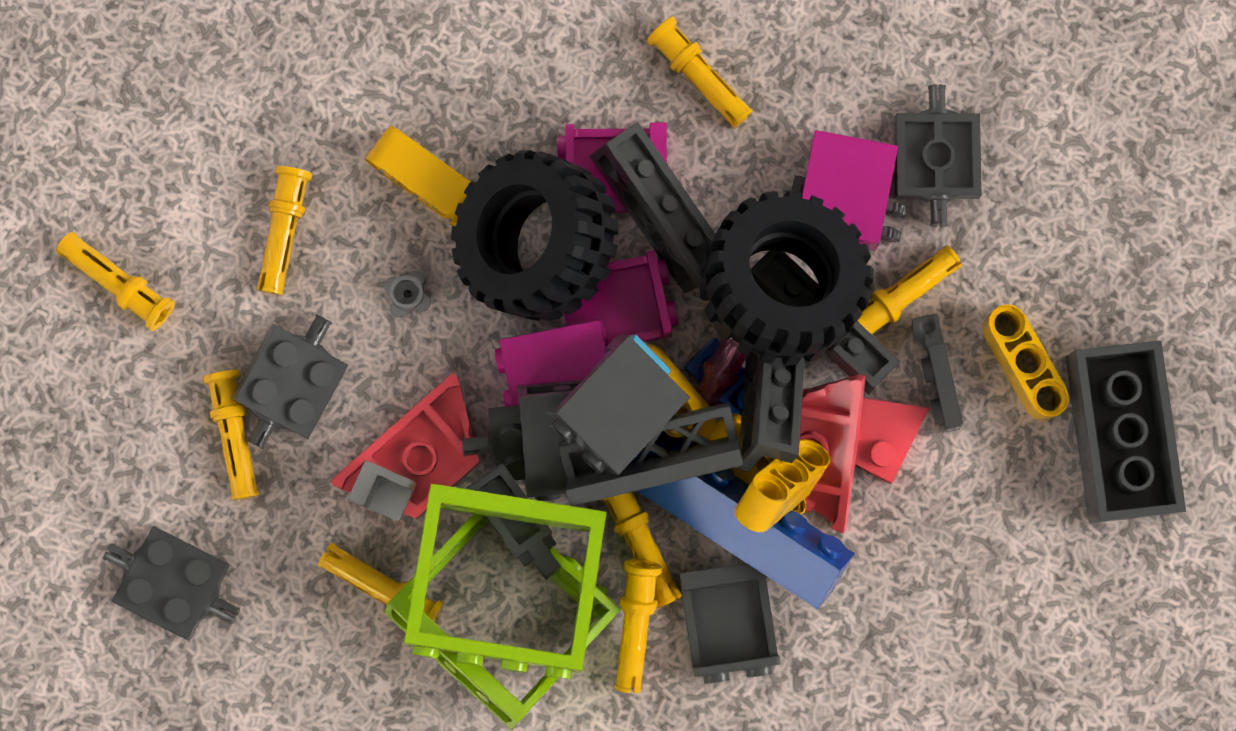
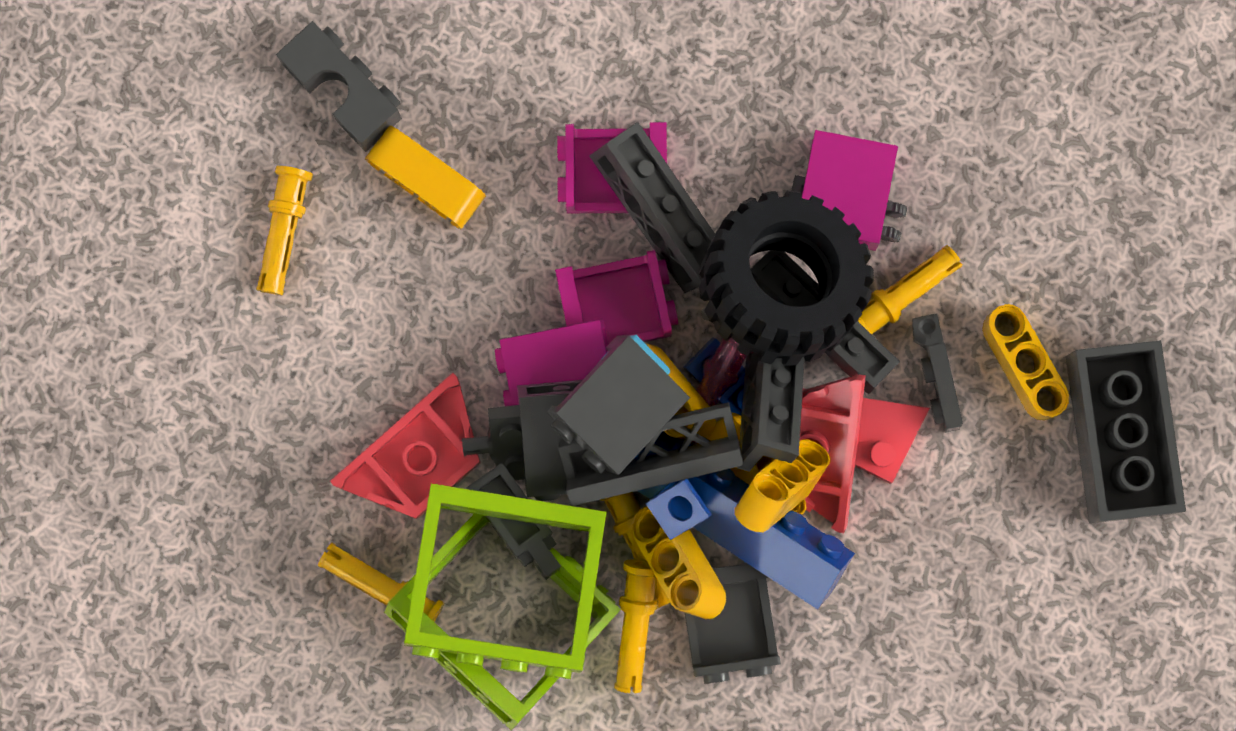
yellow pin [56,232,175,331] -> none
dark grey plate [103,526,240,642] -> none
yellow pin [202,369,259,501] -> none
dark grey plate [231,314,348,449] -> none
light grey panel [347,460,417,521] -> none
light grey plate [384,271,431,317] -> none
black tyre [451,150,618,321] -> none
yellow pin [646,16,754,129] -> none
dark grey plate [894,84,982,227] -> none
none -> dark grey arch [276,21,402,152]
none -> yellow beam [631,506,726,619]
none -> bracket [645,479,711,540]

